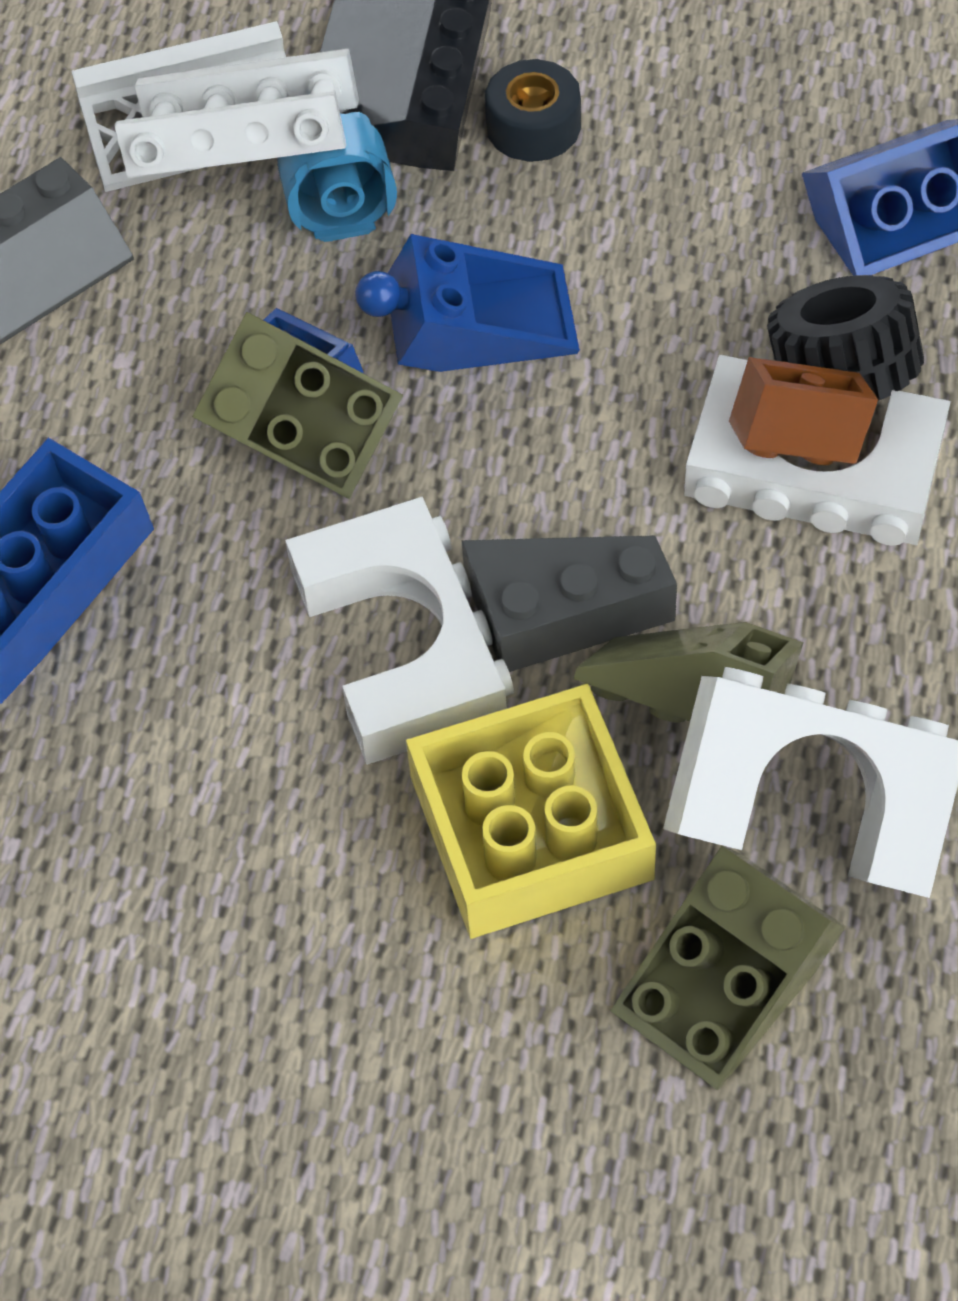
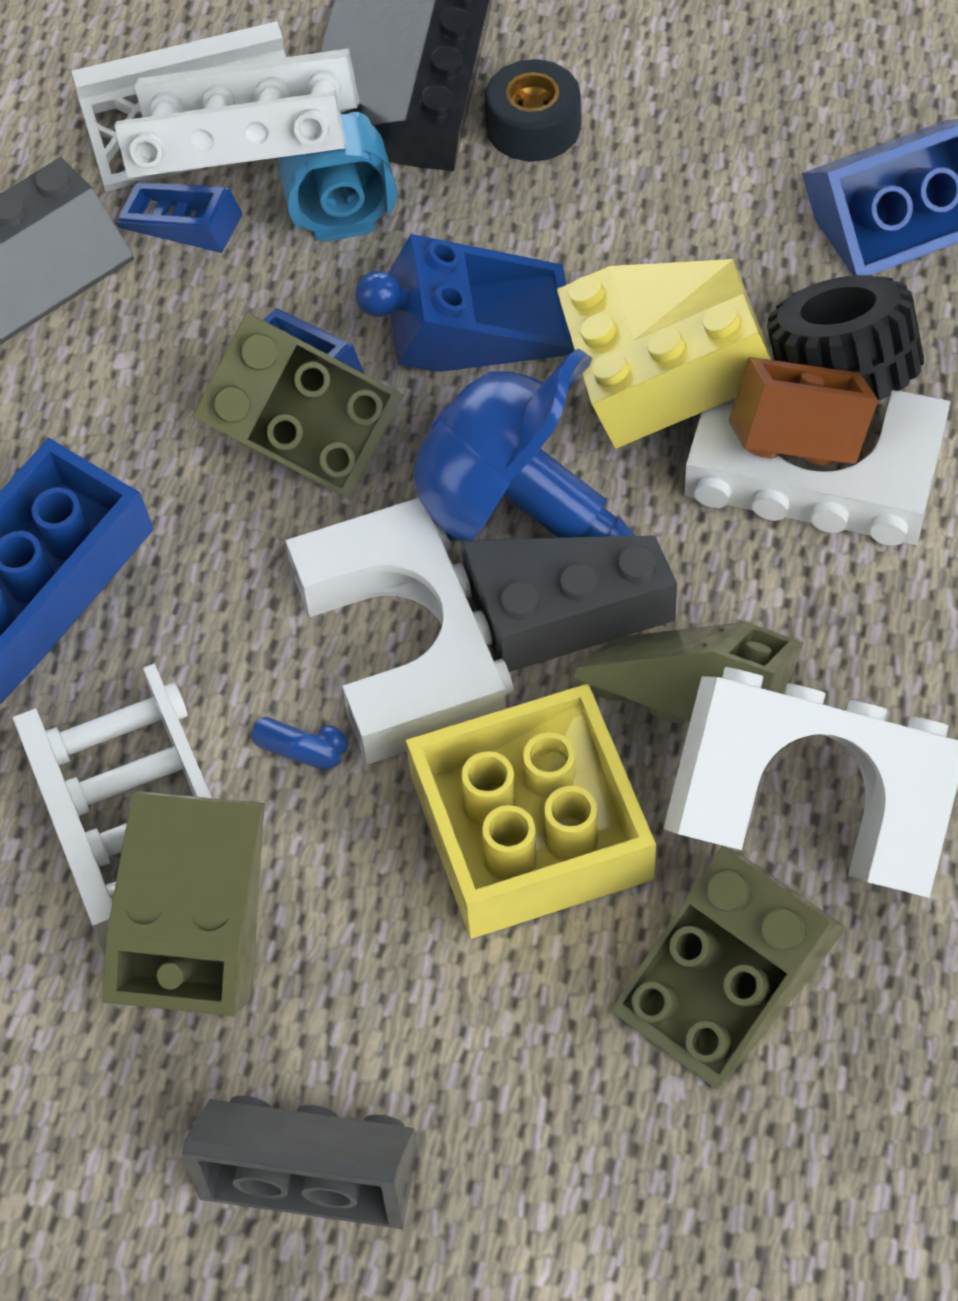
none -> white fence [12,663,212,951]
none -> olive slope [102,791,265,1016]
none -> blue slope [116,182,242,253]
none -> dark grey slope [182,1096,418,1229]
none -> blue arm [252,716,349,770]
none -> blue piece [414,349,635,542]
none -> light yellow slope [557,259,772,449]

